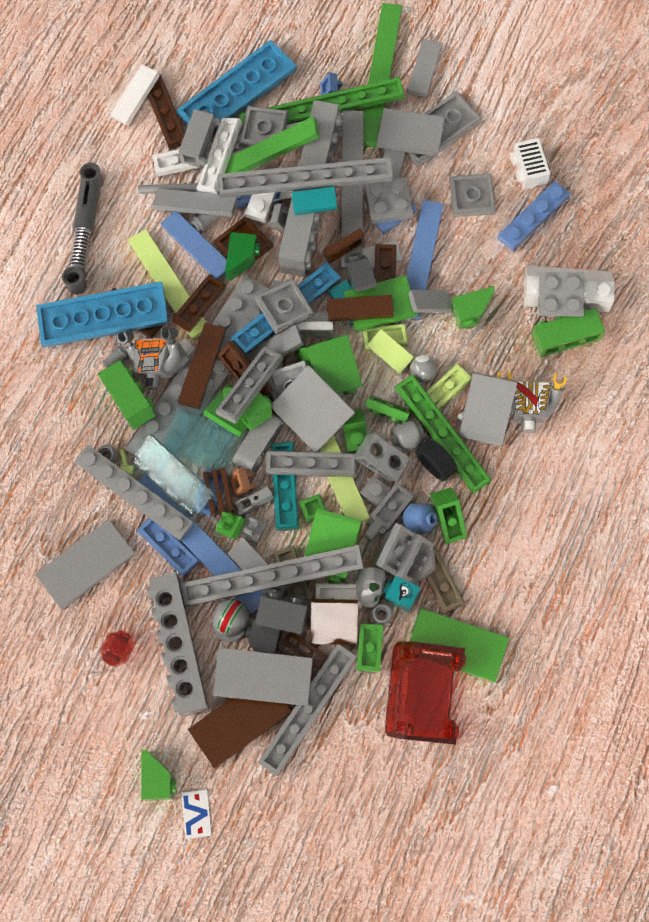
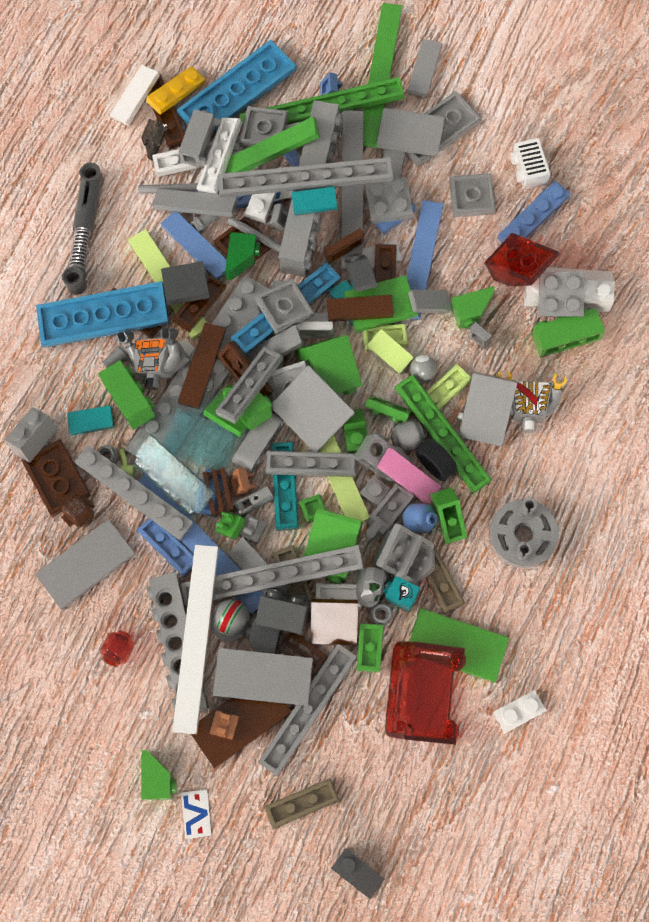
none -> light grey brick [4,407,58,463]
none -> reddish brown tile [21,439,92,517]
none -> reddish brown head [61,494,95,527]
none -> teal tile [67,405,114,436]
none -> clear smoke tile [141,119,169,162]
none -> yellow plate [146,66,206,115]
none -> dark grey tile [161,261,210,306]
none -> white tile [172,545,219,734]
none -> nougat tile [210,710,240,740]
none -> light grey bar [228,217,281,253]
none -> dark tan tile [264,778,340,830]
none -> medium blue tile [284,149,300,167]
none -> dark grey slope [331,848,385,899]
none -> bright pink tile [377,448,441,505]
none -> light grey tile [469,322,492,349]
none -> clear red slope [484,233,560,286]
none -> light grey piece [489,497,559,568]
none -> white plate [493,690,546,734]

